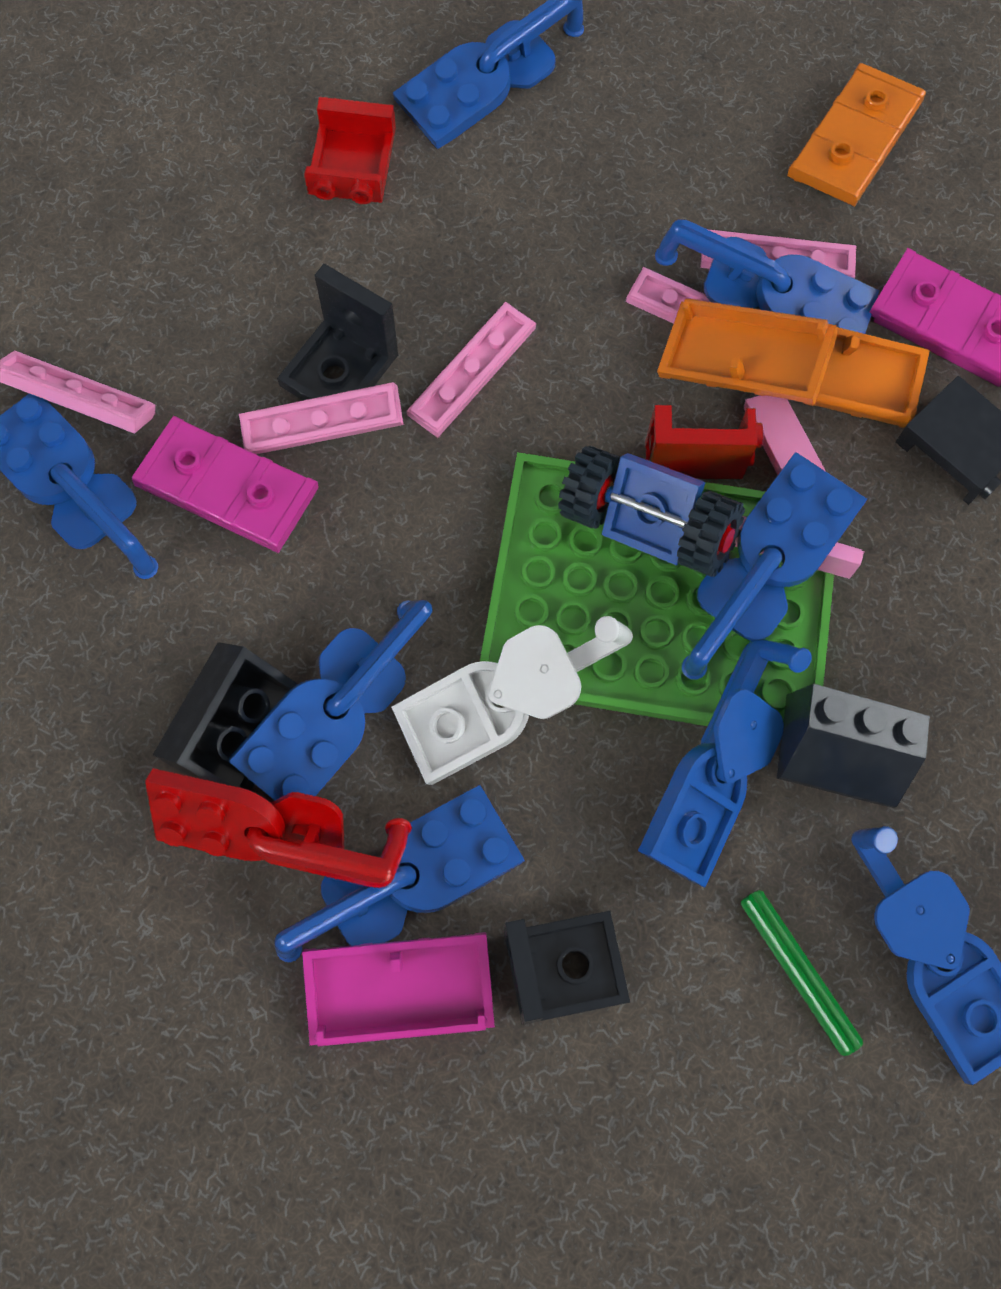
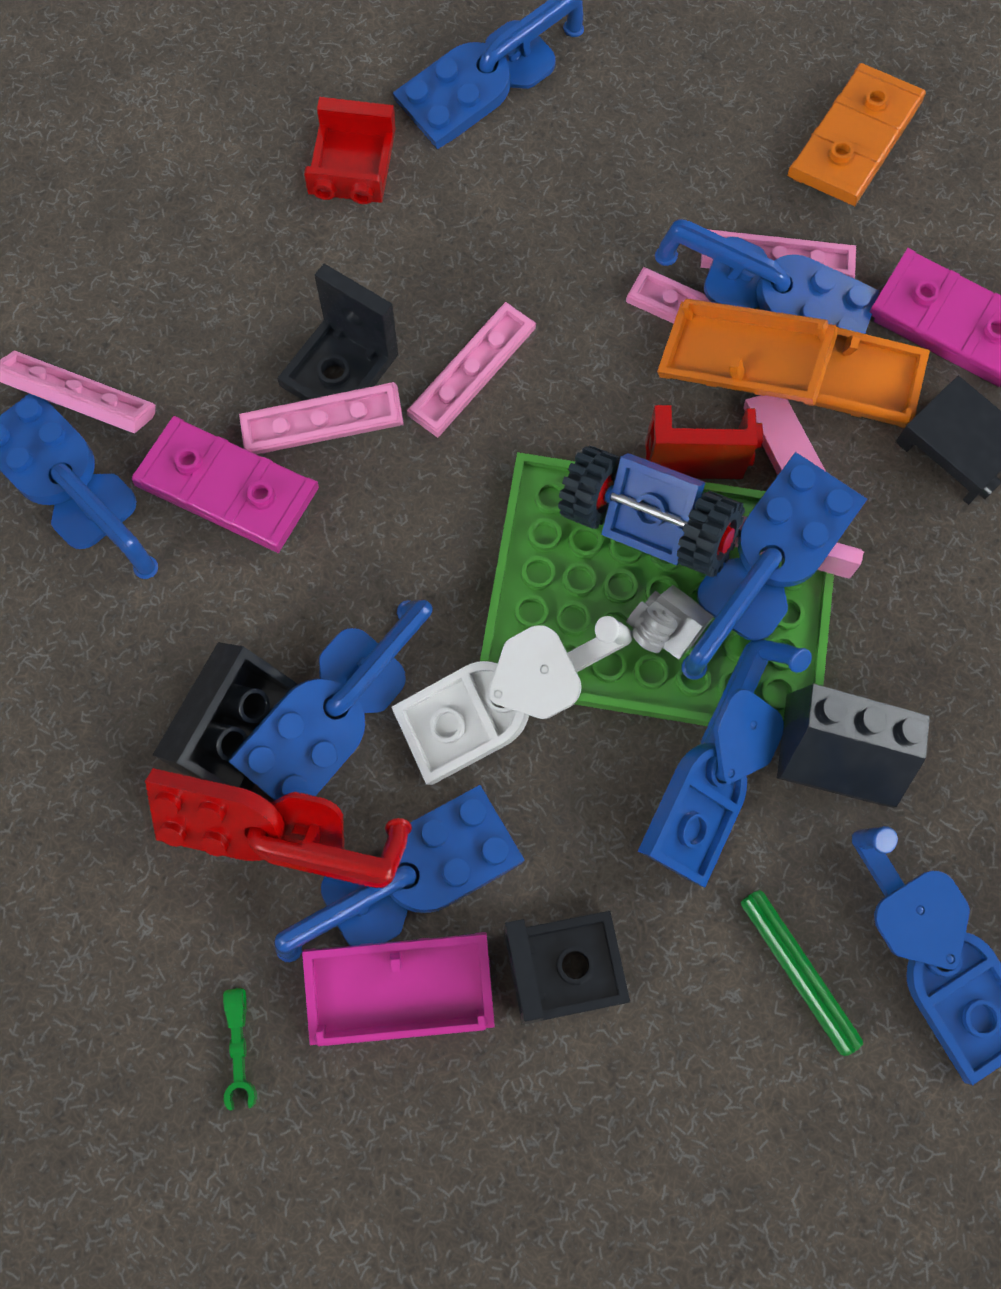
none -> green piece [223,988,257,1111]
none -> light grey brick [626,585,714,660]

